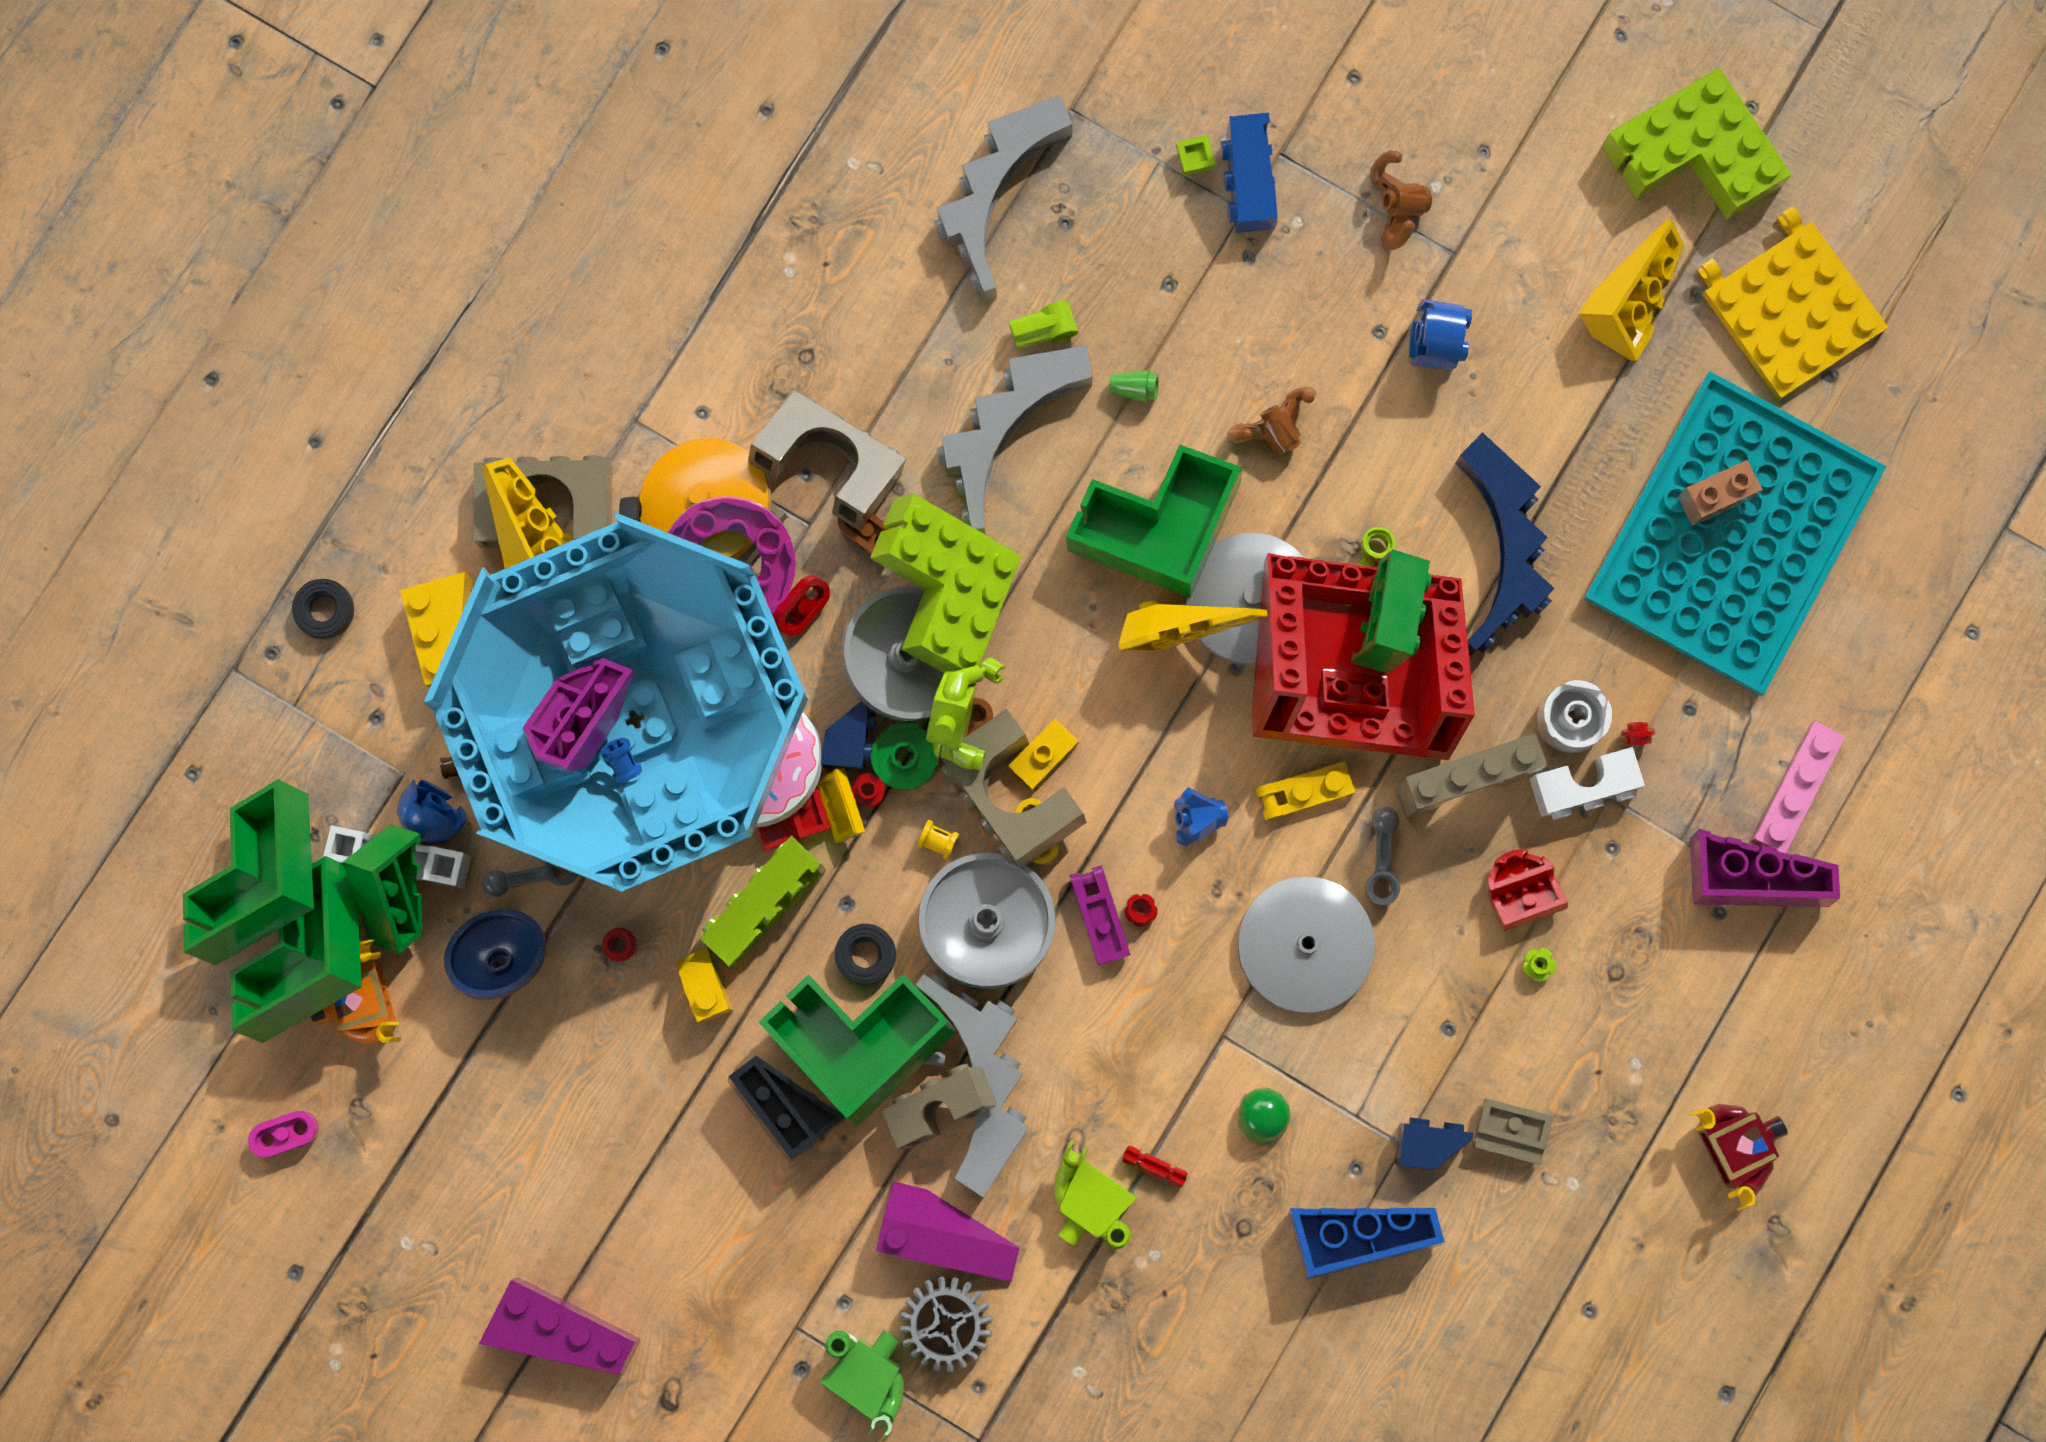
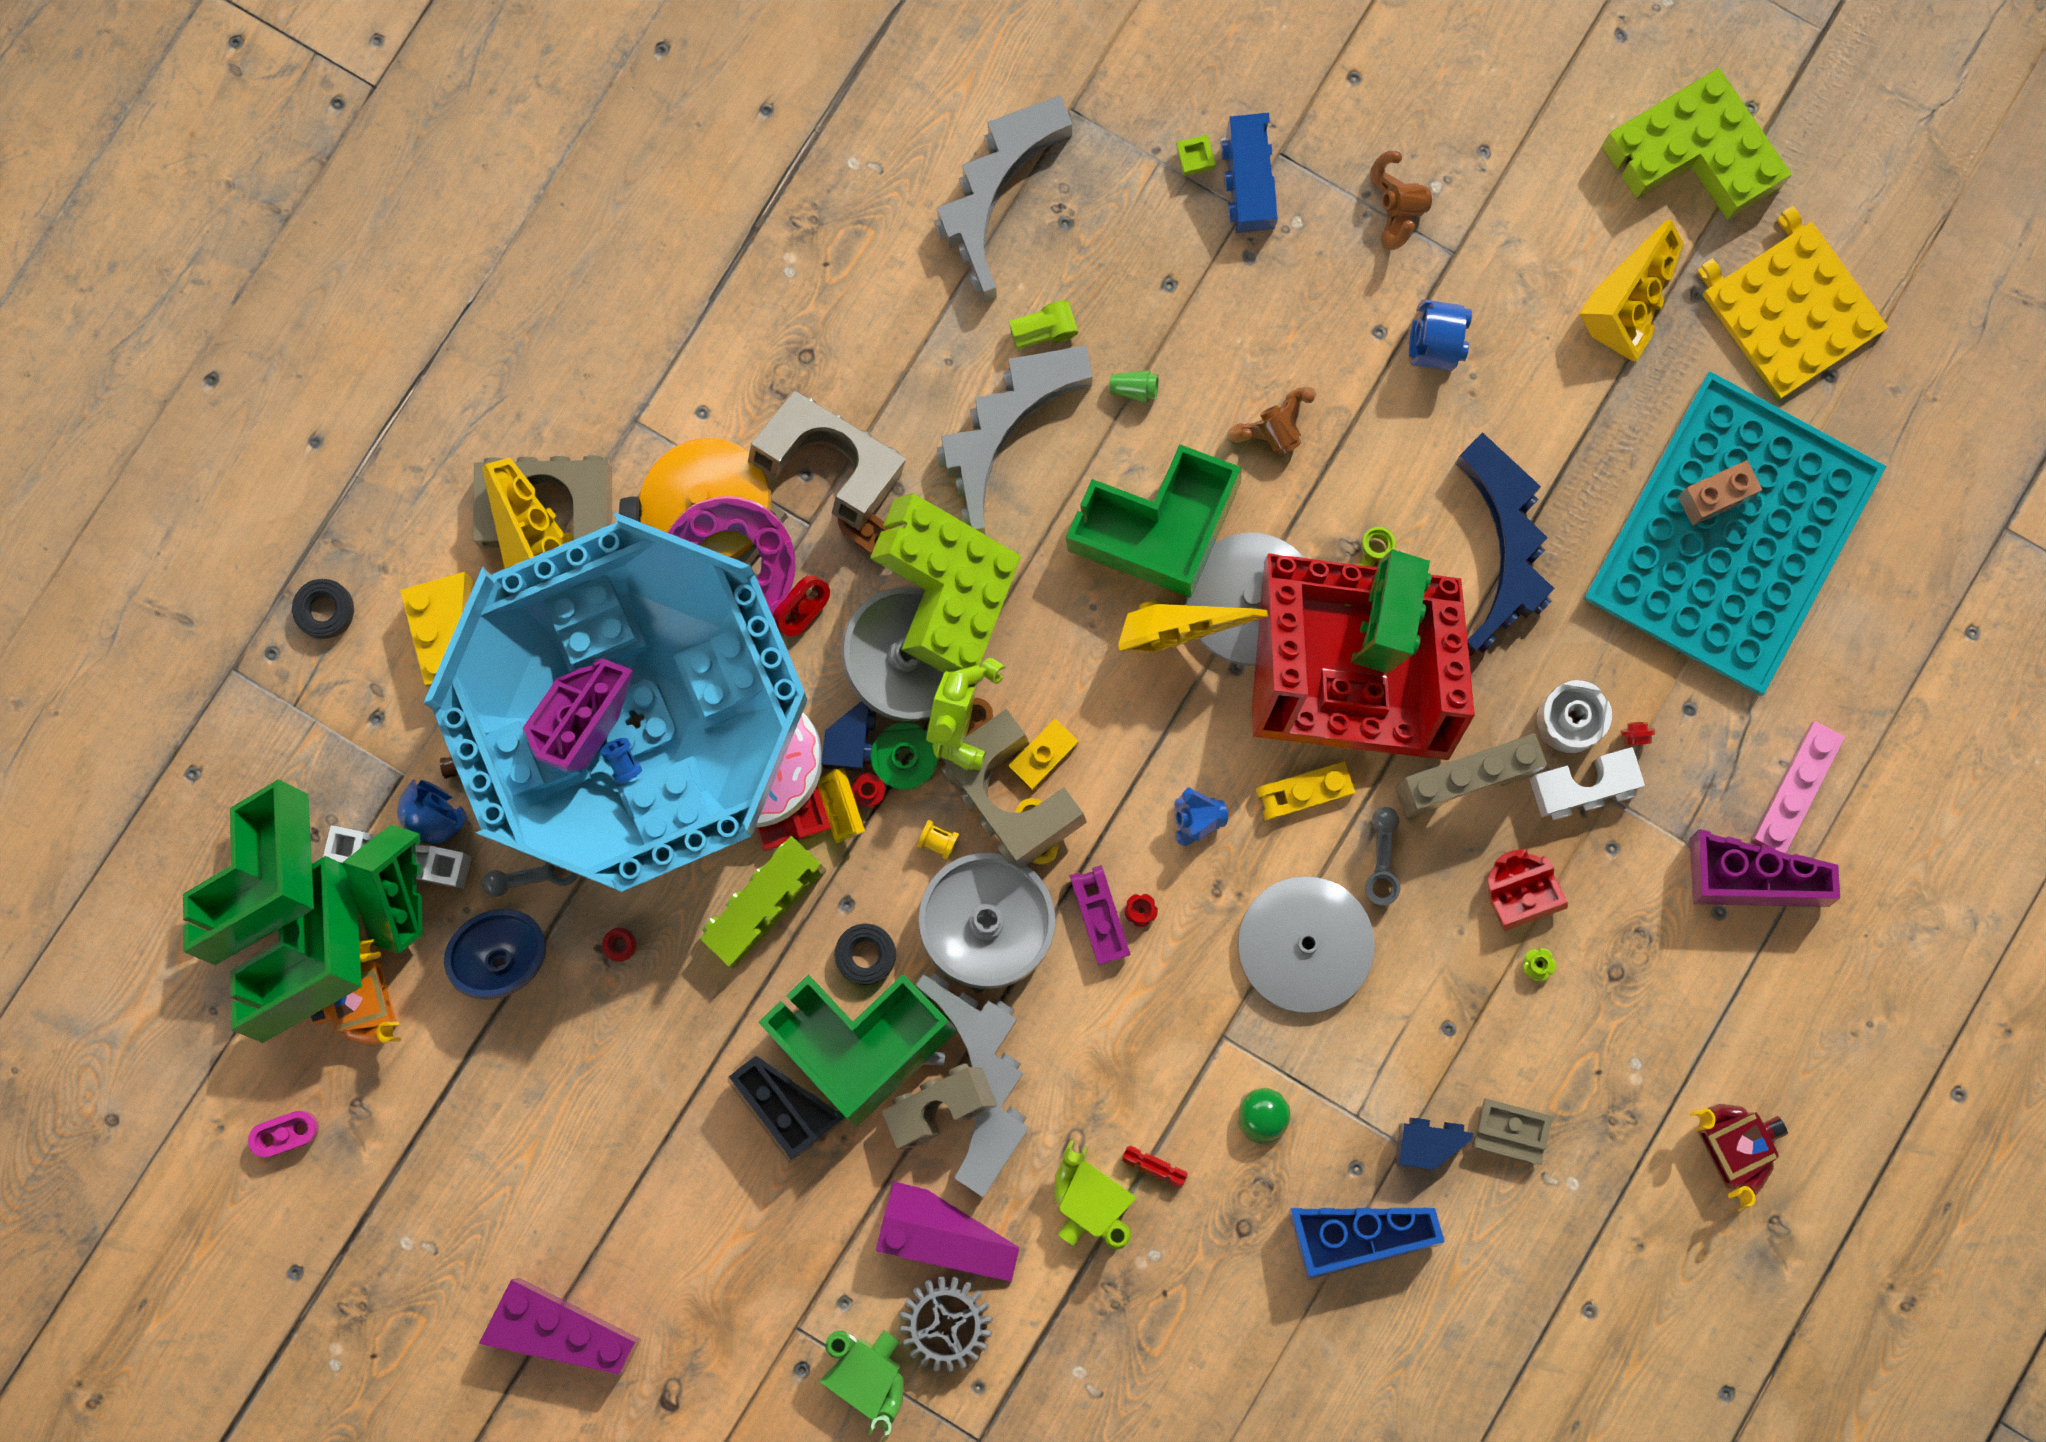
yellow slope [676,948,733,1024] -> none

